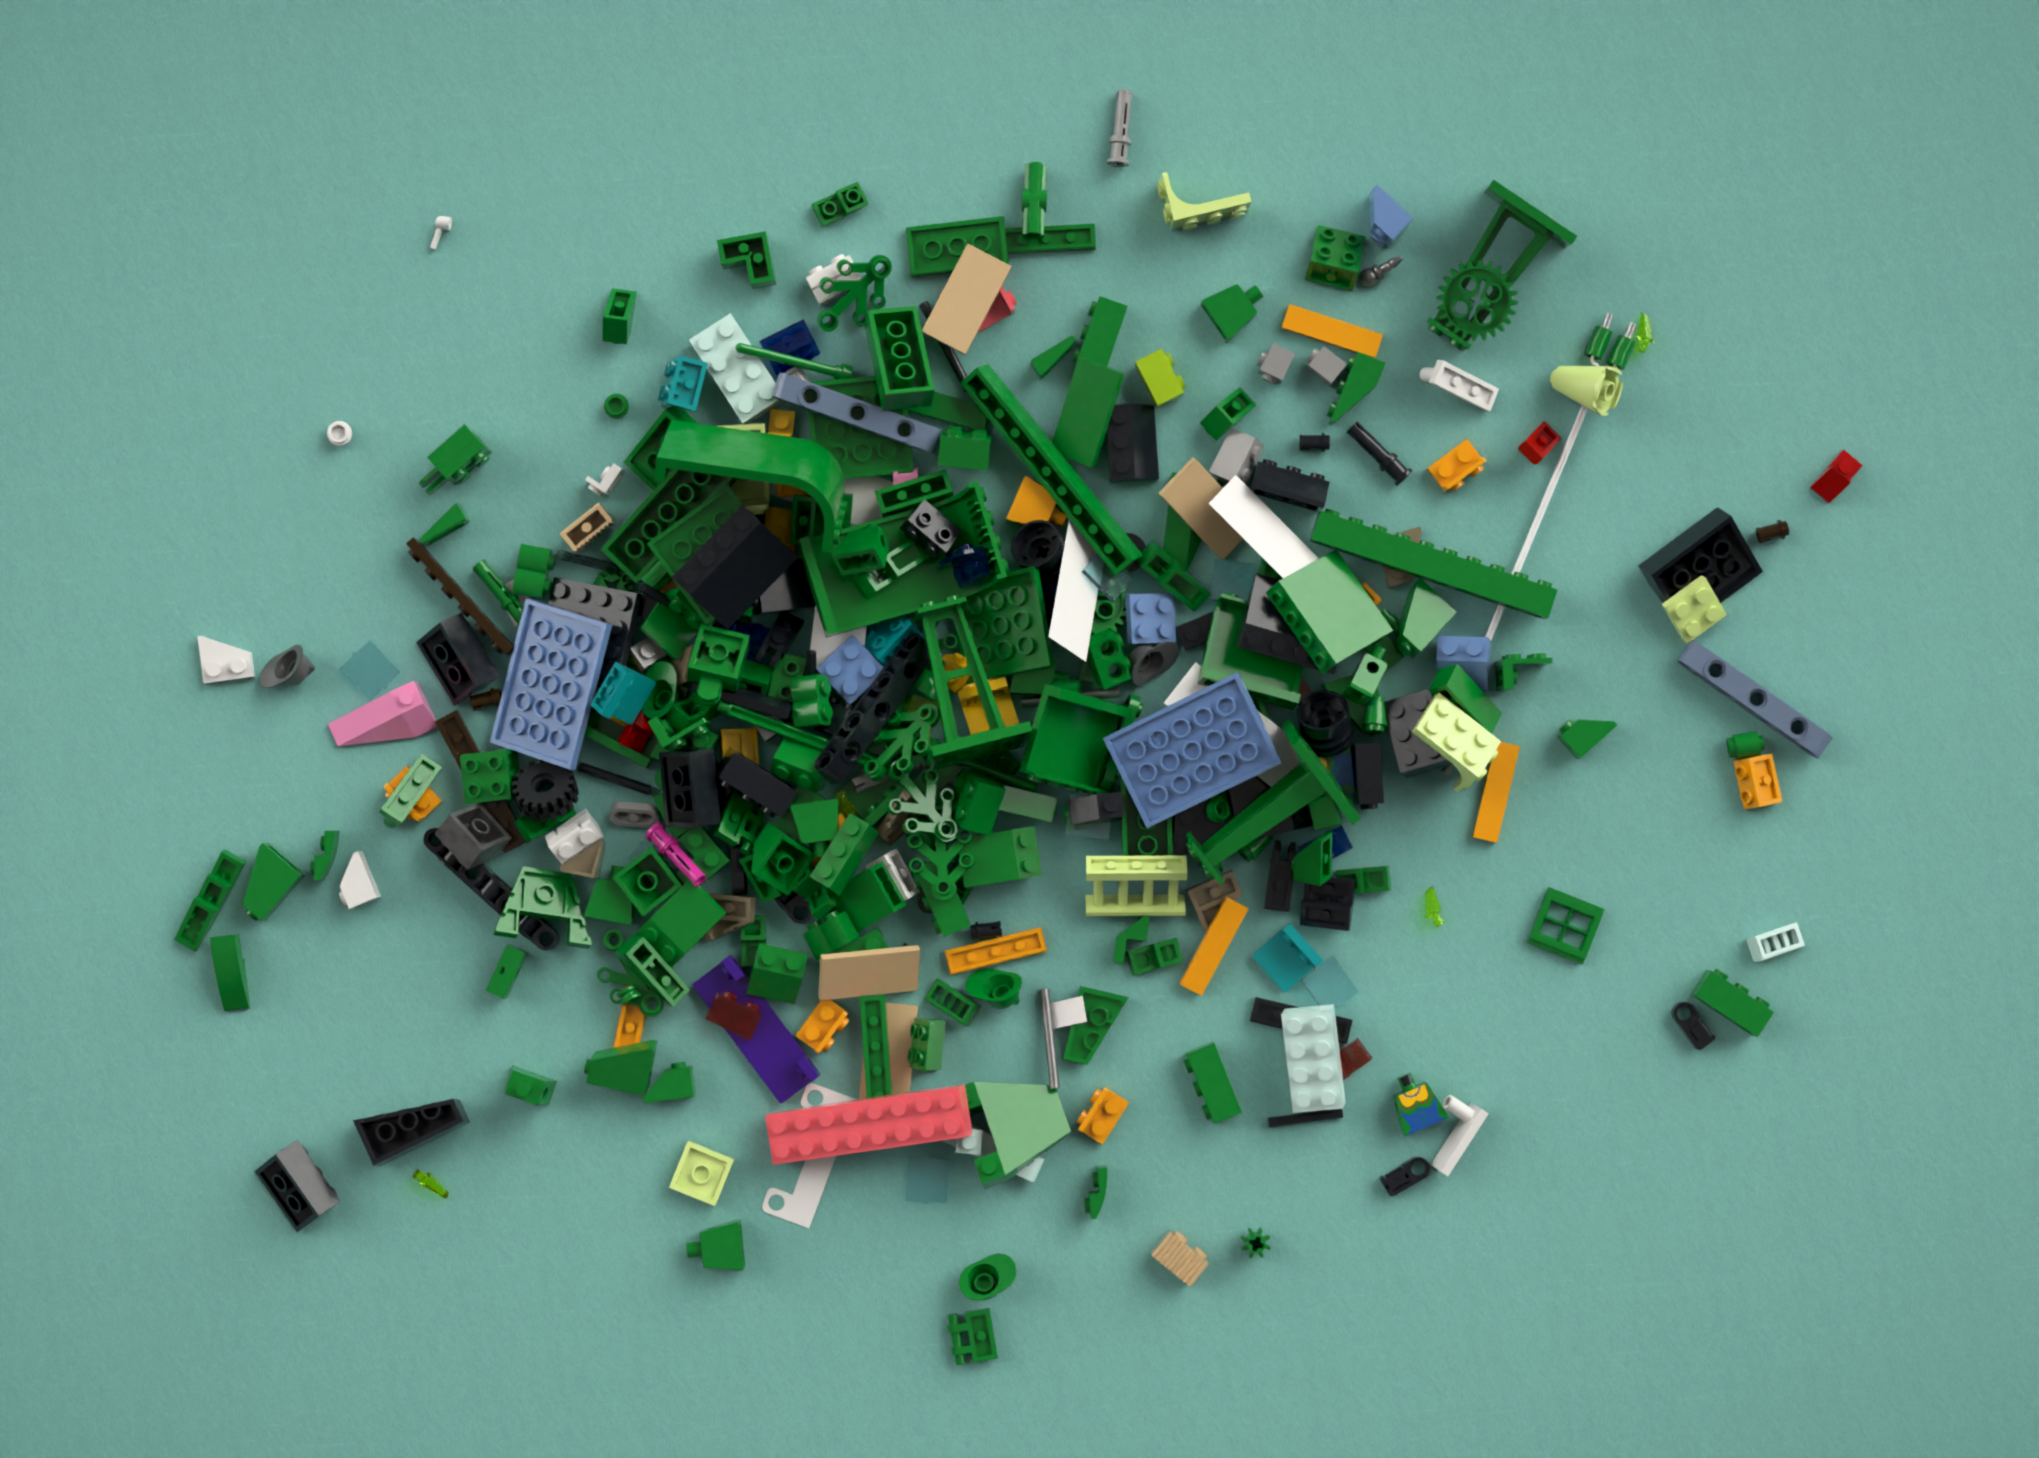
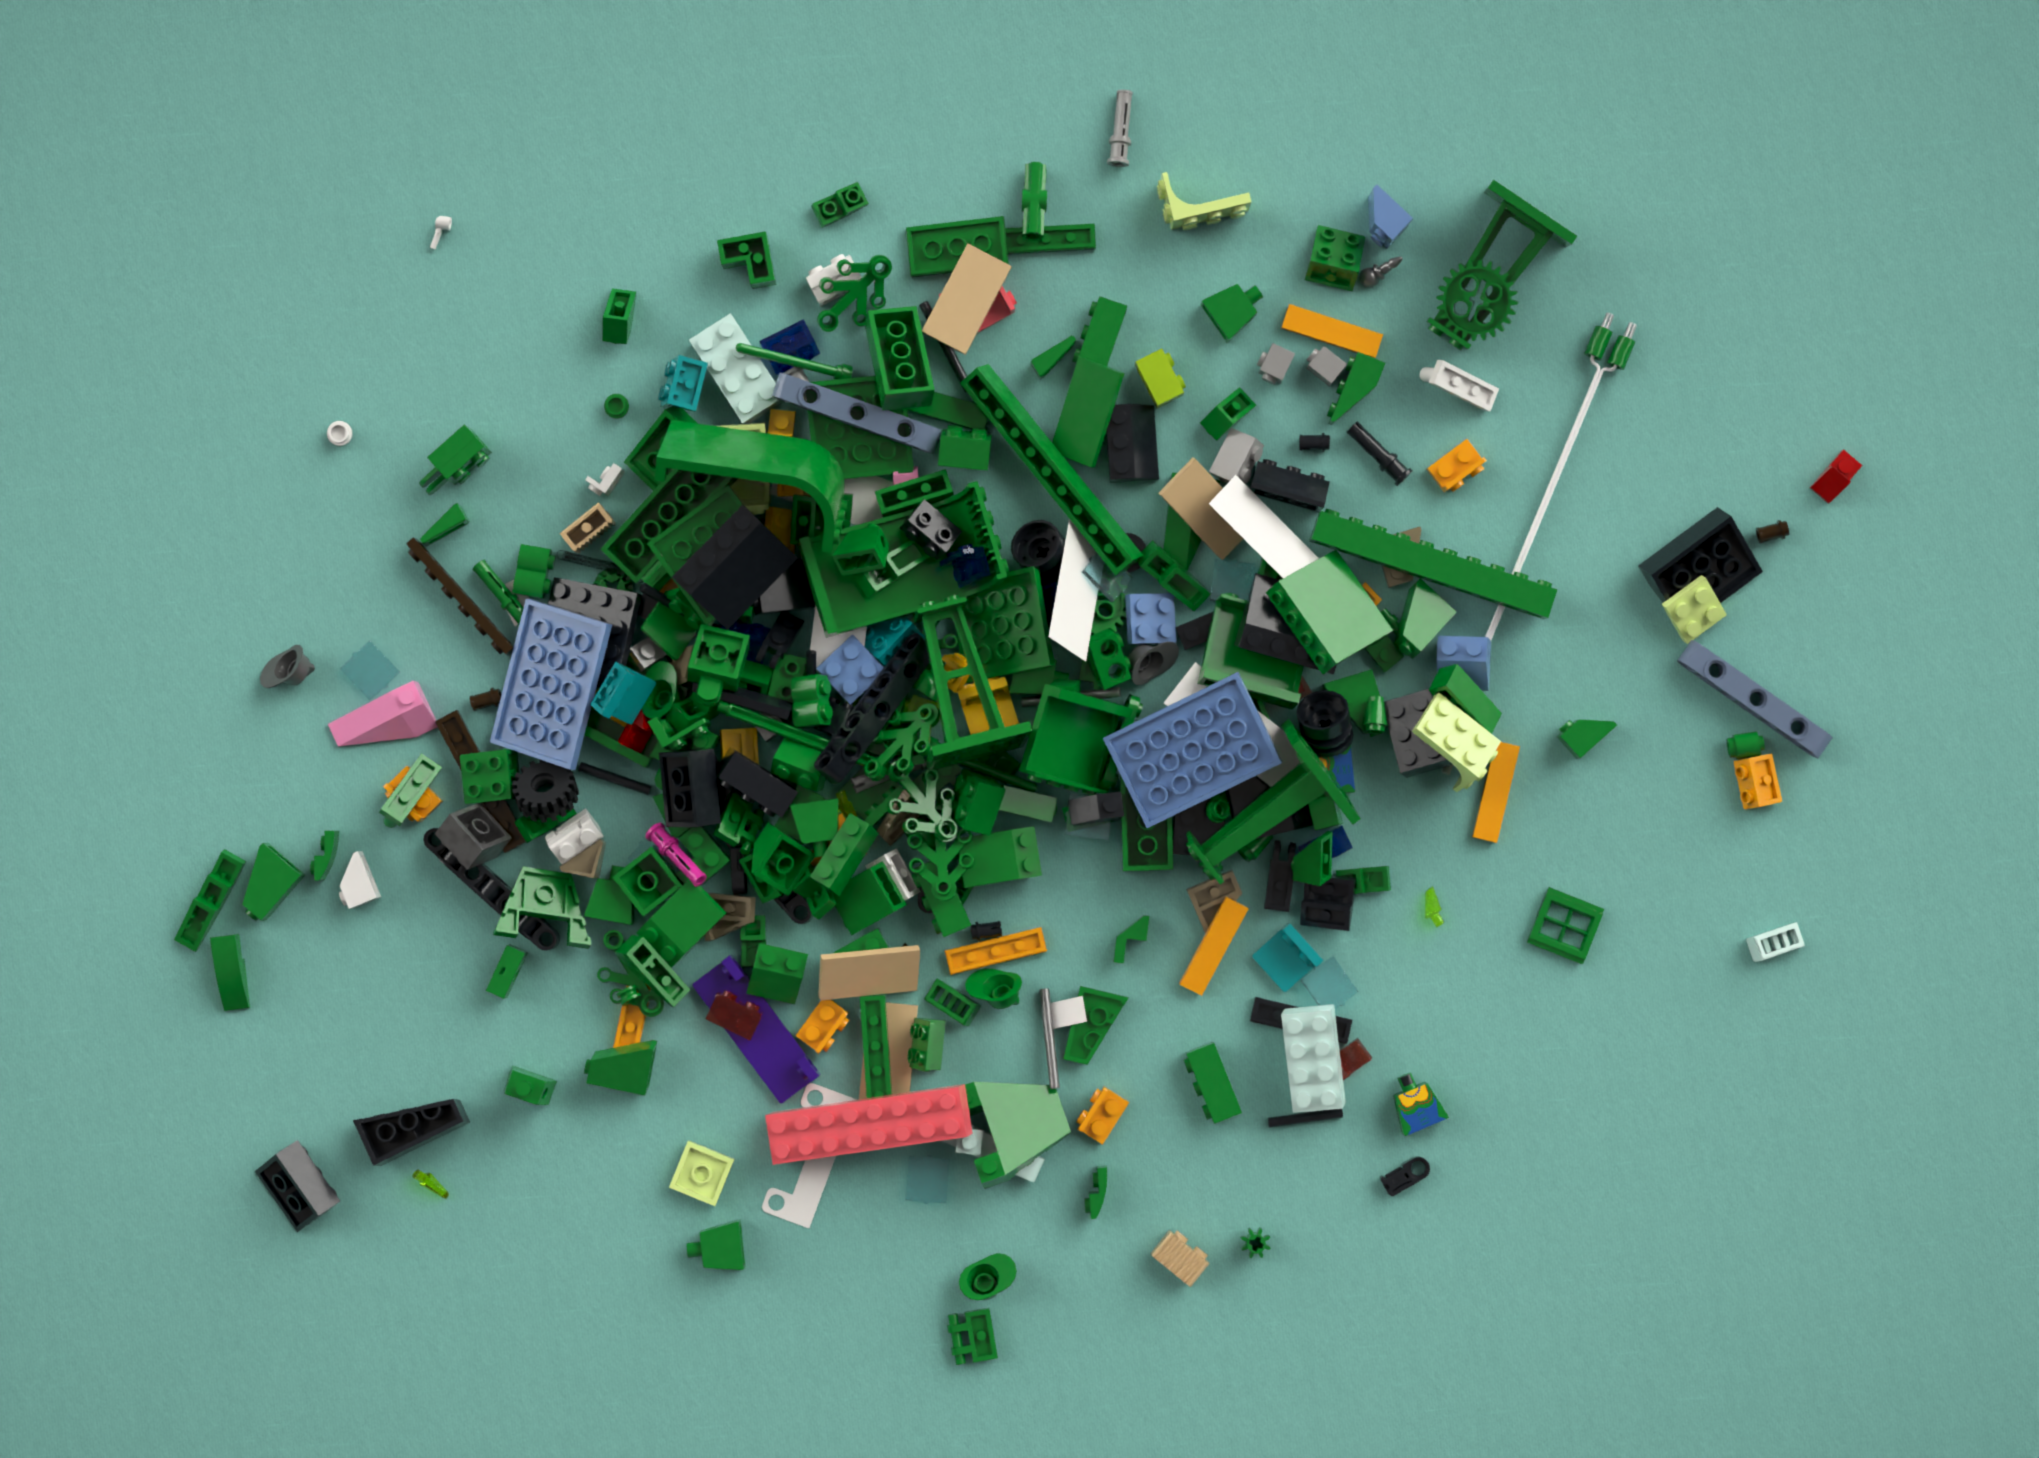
white wing [197,636,255,684] -> none
black slope [416,612,500,706] -> none
light grey plate [609,802,660,828] -> none
green slope [643,1062,696,1103] -> none
green brick [802,910,860,961] -> none
light orange torso [1006,476,1067,527] -> none
yellowish green fence [1085,855,1187,916] -> none
green slope [1126,937,1183,976] -> none
green torso [1342,645,1388,707] -> none
black brick [1351,743,1384,810] -> none
white piece [1431,1095,1489,1176] -> none
green bracket [1495,653,1553,692] -> none
red slope [1518,421,1561,465] -> none
yellowish green cone [1550,366,1623,416] -> none
clear neon green bar [1636,313,1654,353] -> none
black piece [1671,1002,1715,1050] -> none
green brick [1690,969,1774,1037] -> none

